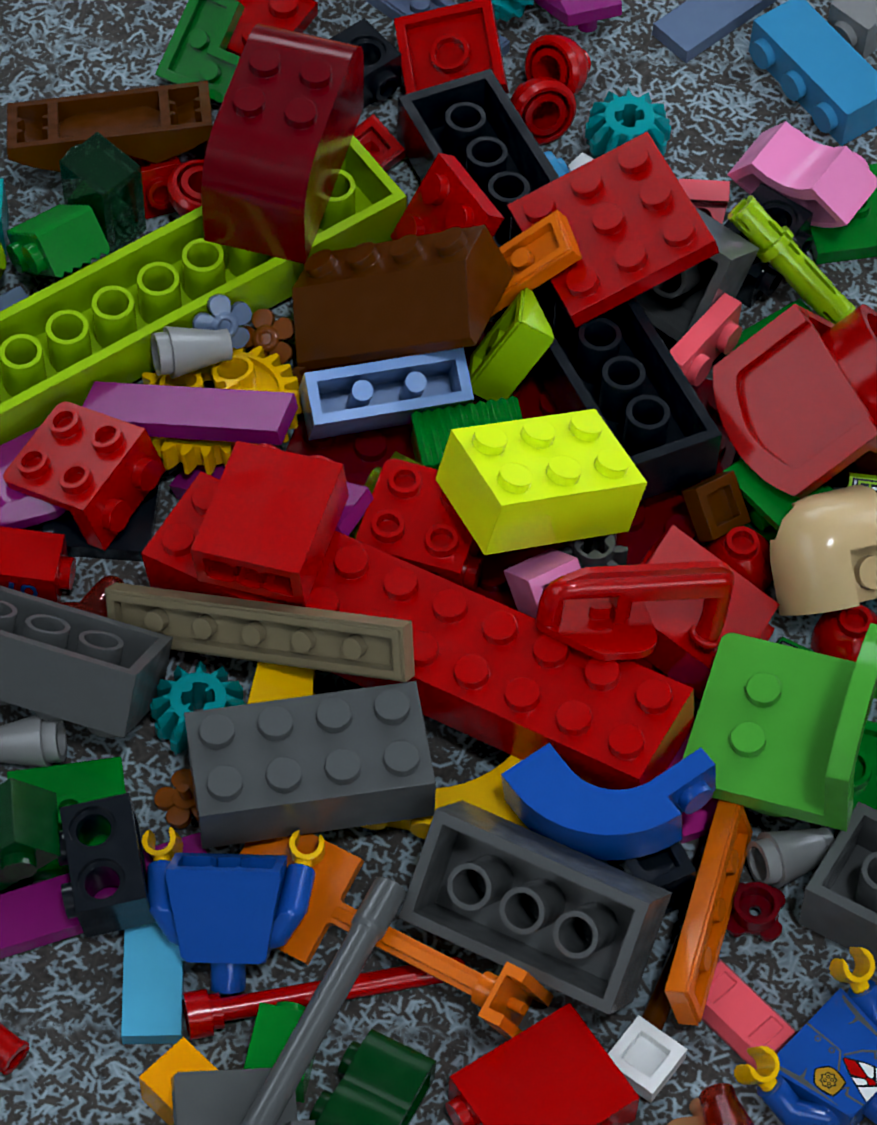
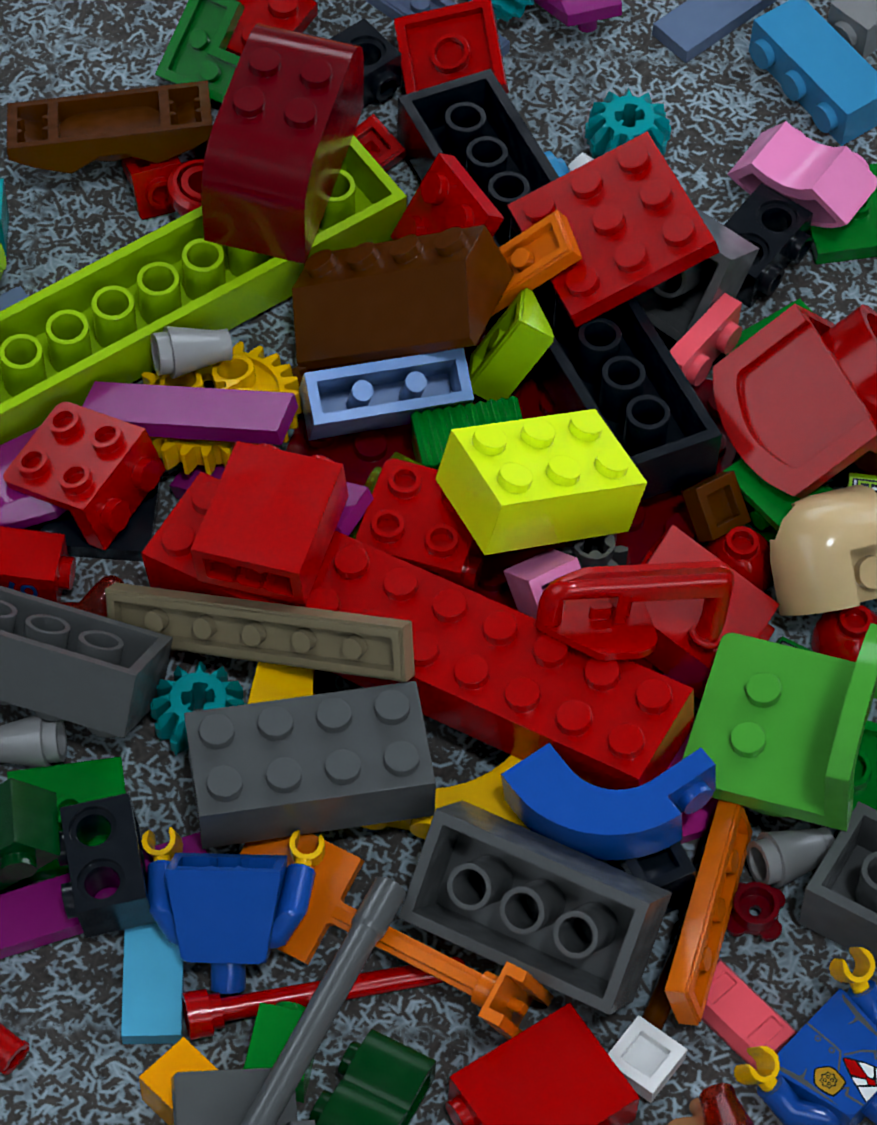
green brick [6,204,110,278] -> none
clear green brick [59,132,147,256] -> none
dark orange plant [154,769,198,829] -> none
sand blue plant [192,294,252,349] -> none
dark orange plant [243,308,295,365] -> none
red brick [510,77,576,146] -> none
red brick [524,34,591,97] -> none
coral tile [678,179,730,224] -> none
lime pin [727,195,856,324] -> none

